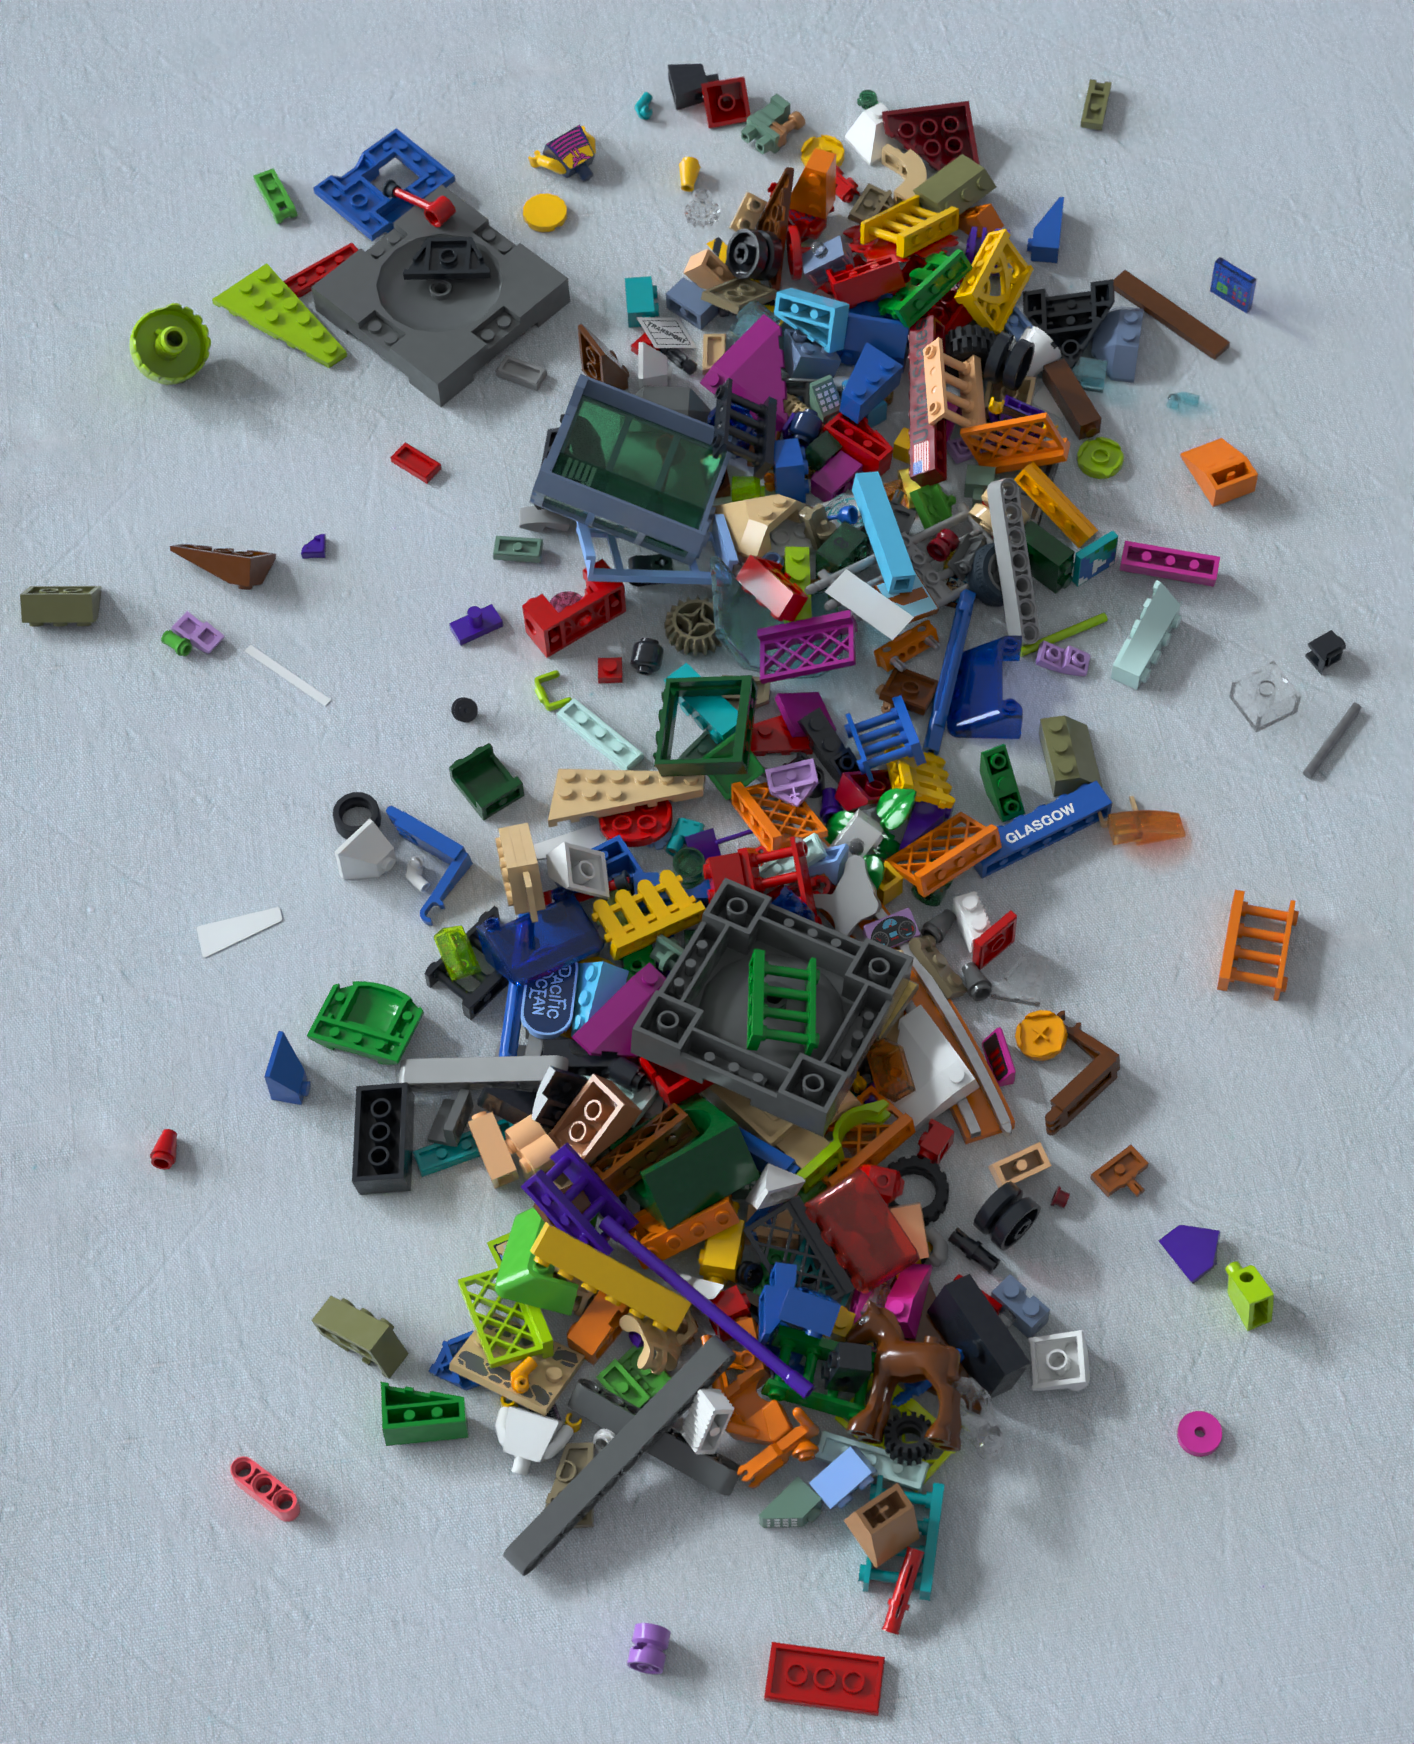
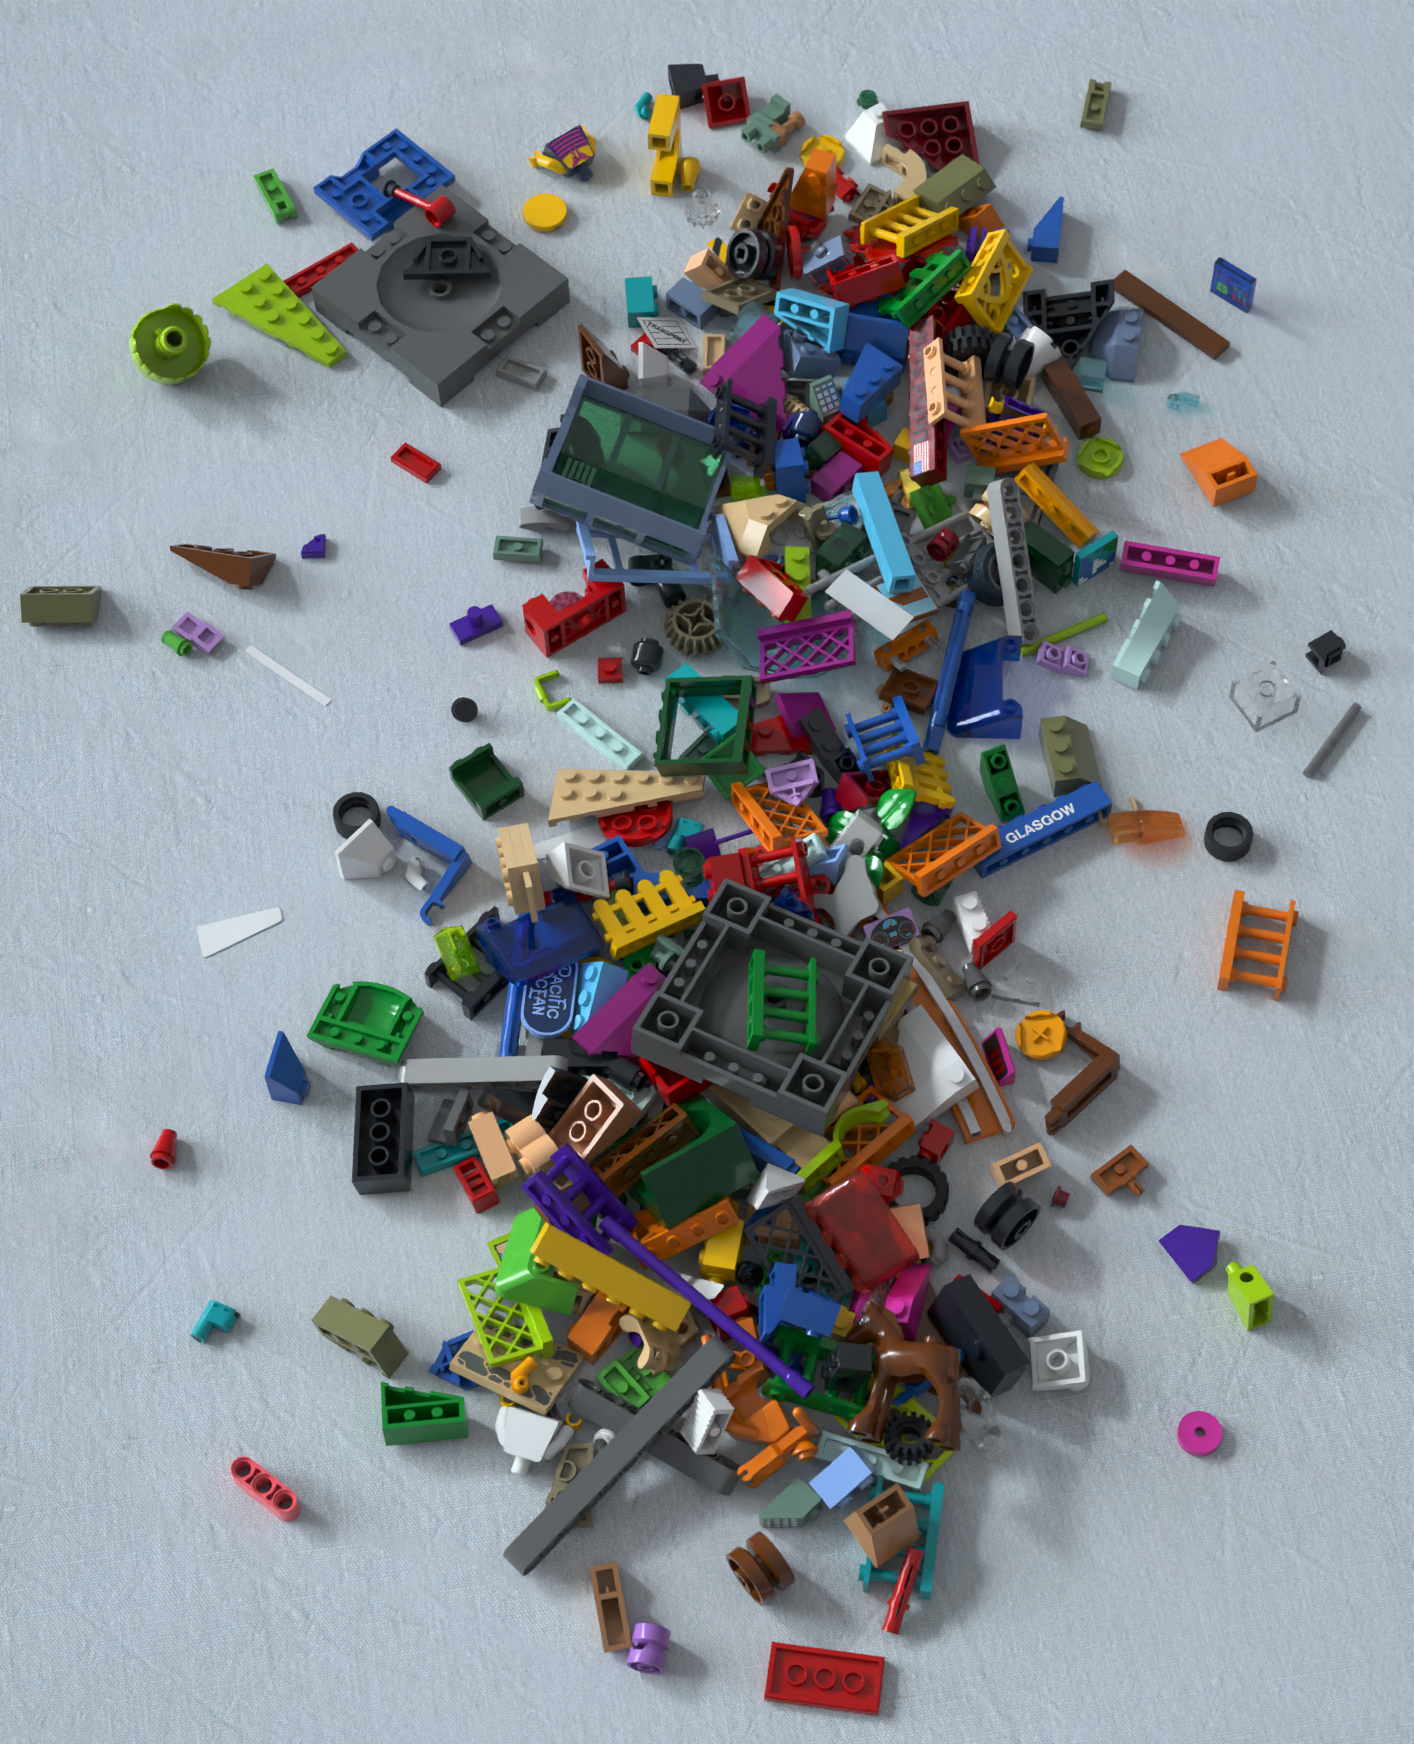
none -> teal piece [191,1300,241,1343]
none -> red slope [452,1155,500,1214]
none -> medium nougat slope [589,1561,632,1653]
none -> yellow arch [648,94,682,197]
none -> black brick [656,583,686,608]
none -> reddish brown wheel [726,1531,795,1606]
none -> black tyre [1204,812,1253,862]

